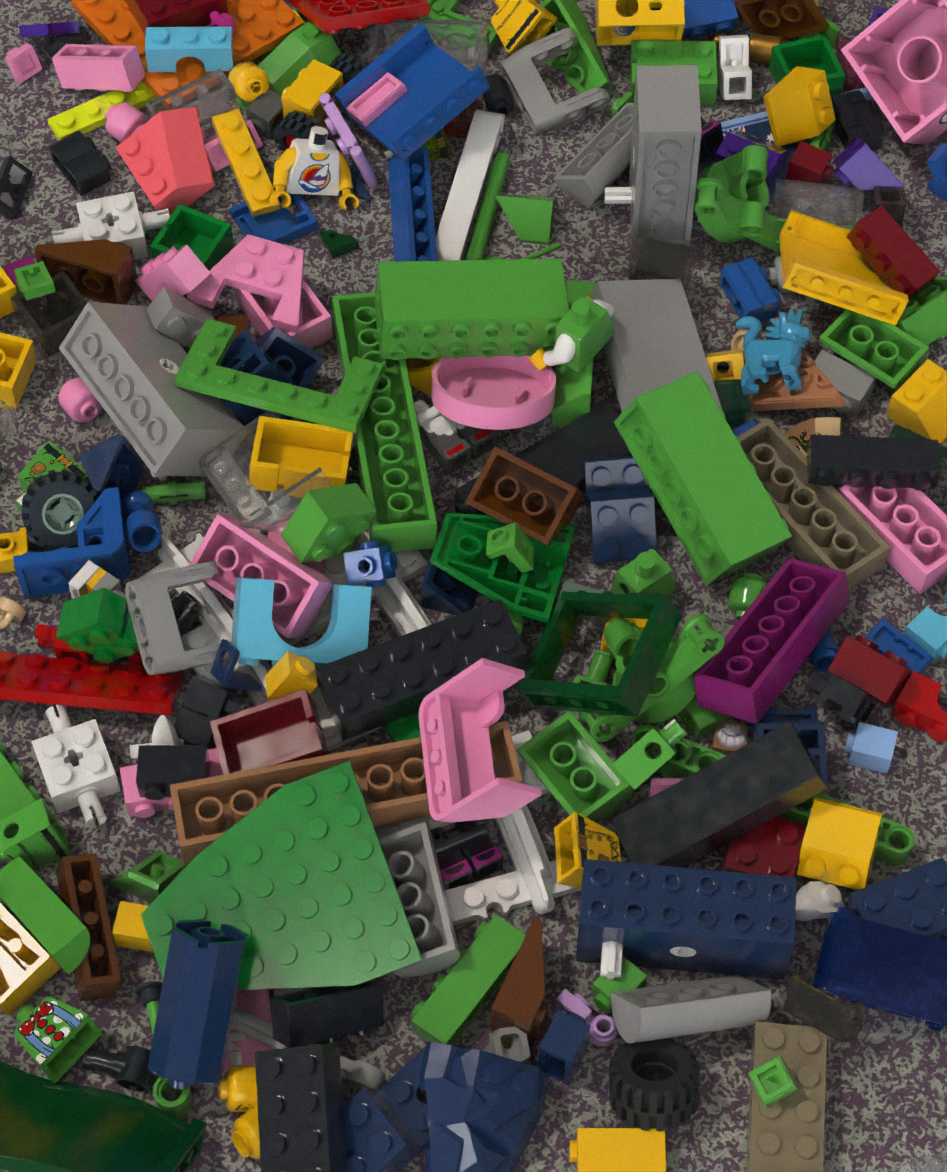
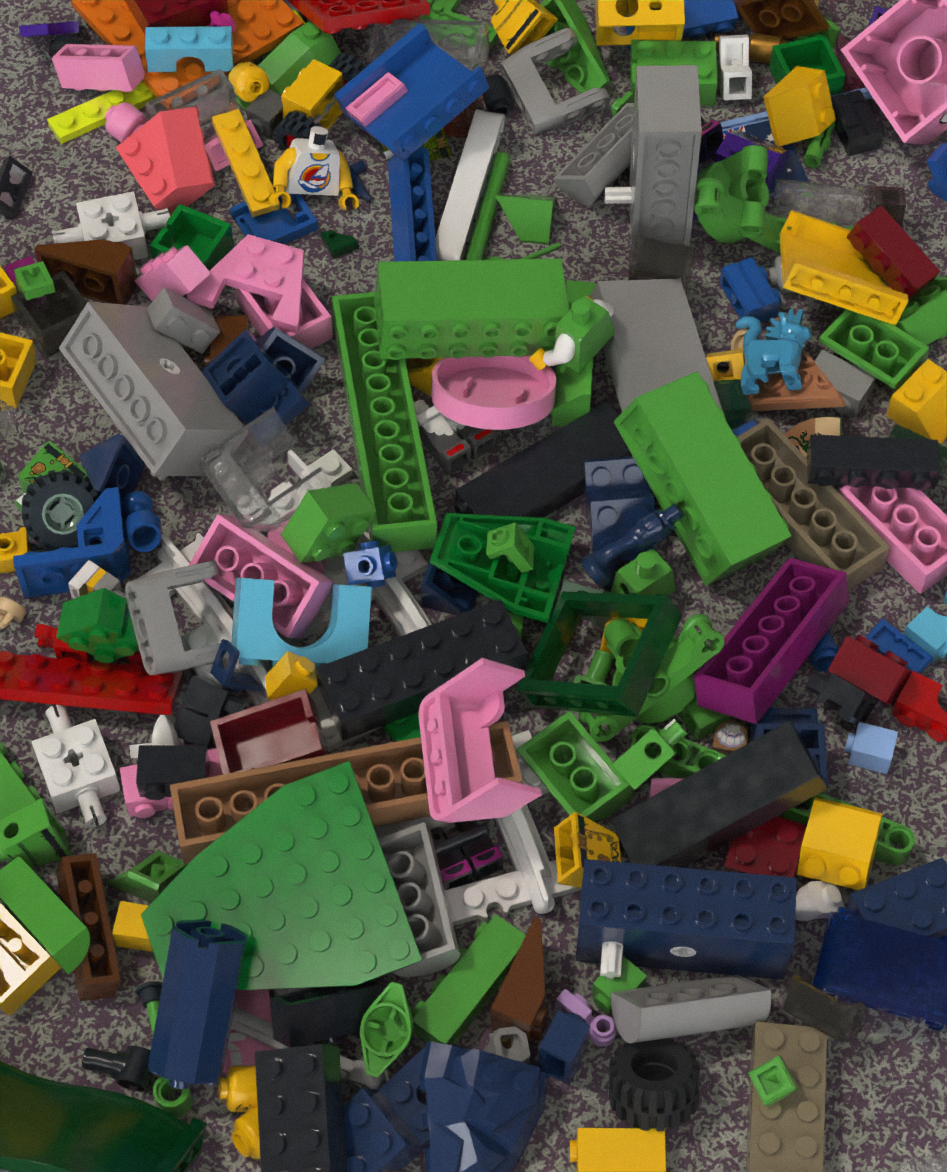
bright pink tile [5,43,42,84] -> none
bright green torso [14,997,102,1084] -> none
black brick [49,131,112,196] -> none
bright pink head [58,377,103,423] -> none
bright green pin [141,480,206,505] -> none
black brick [171,590,203,637] -> none
bright green plate [175,319,384,433] -> none
yellow piece [249,416,353,497] -> none
lavender plate [319,93,378,188] -> none
reddish brown slope [465,446,585,546] -> none
bright green head [727,573,768,620] -> none
dark red brick [785,141,834,192] -> none
dark purple slope [832,138,904,191] -> none
none -> bright green hat [360,982,414,1078]
none -> dark blue piece [582,503,685,592]

